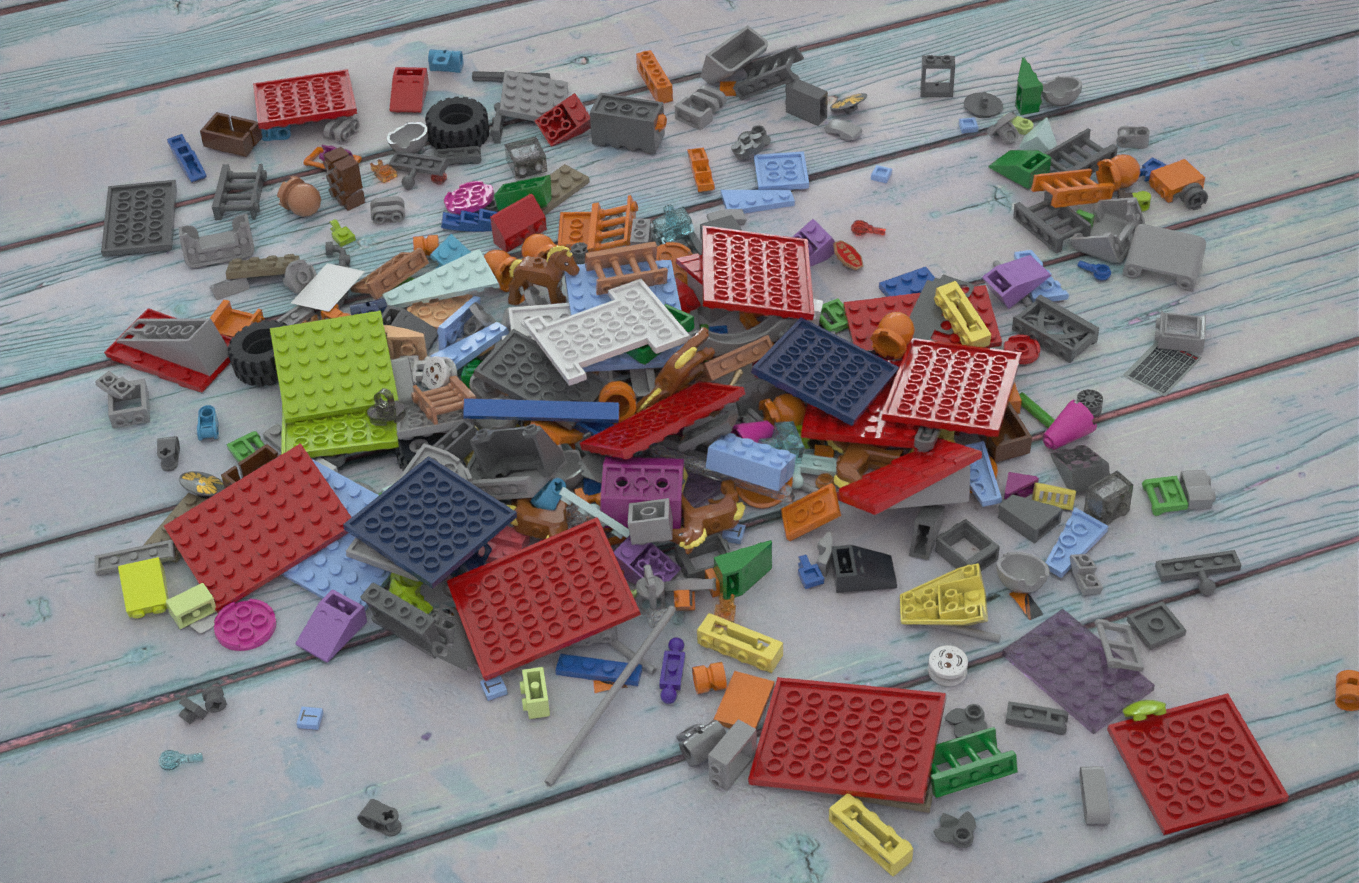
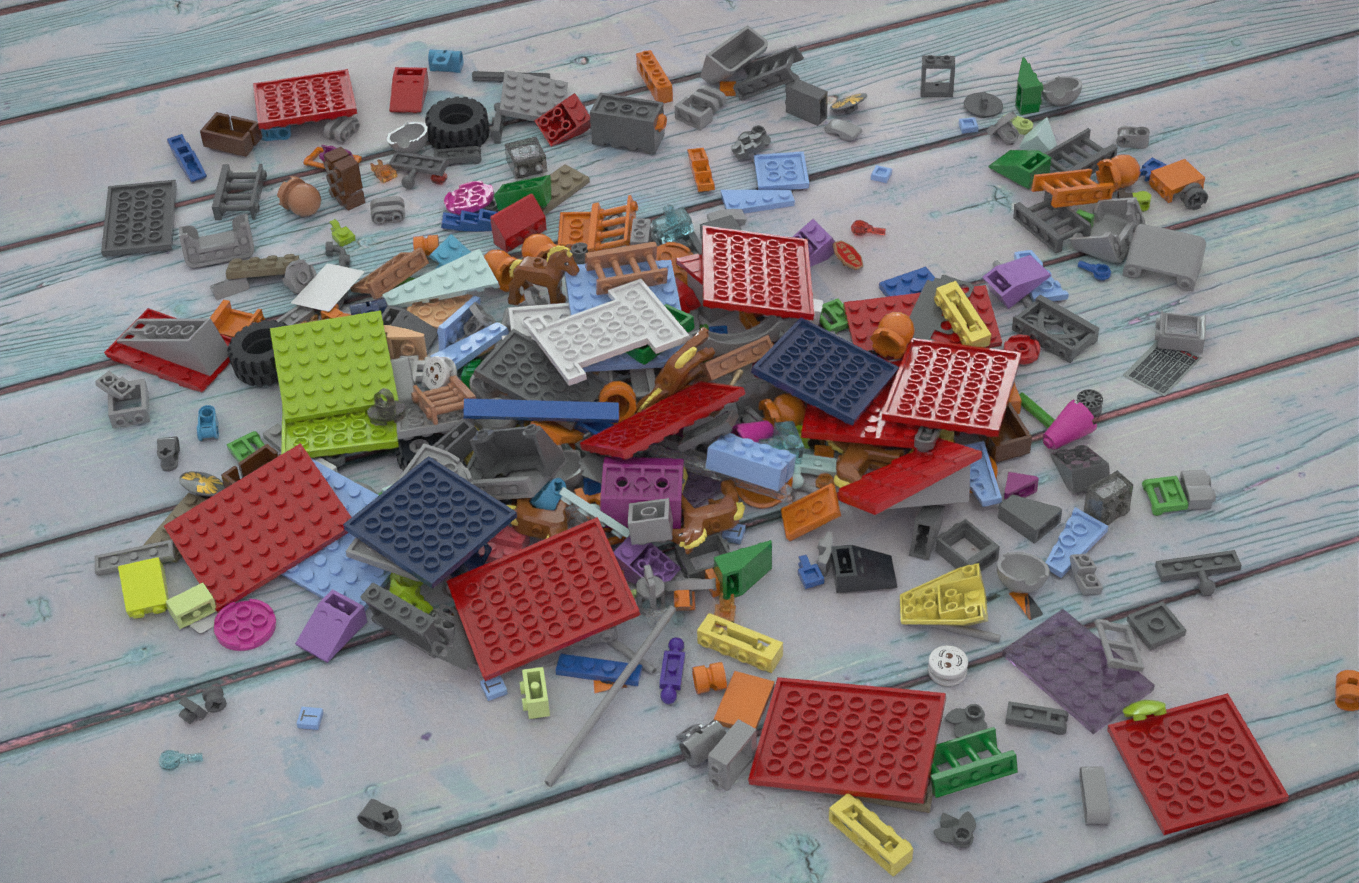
light yellow slope [1032,483,1076,510] -> none

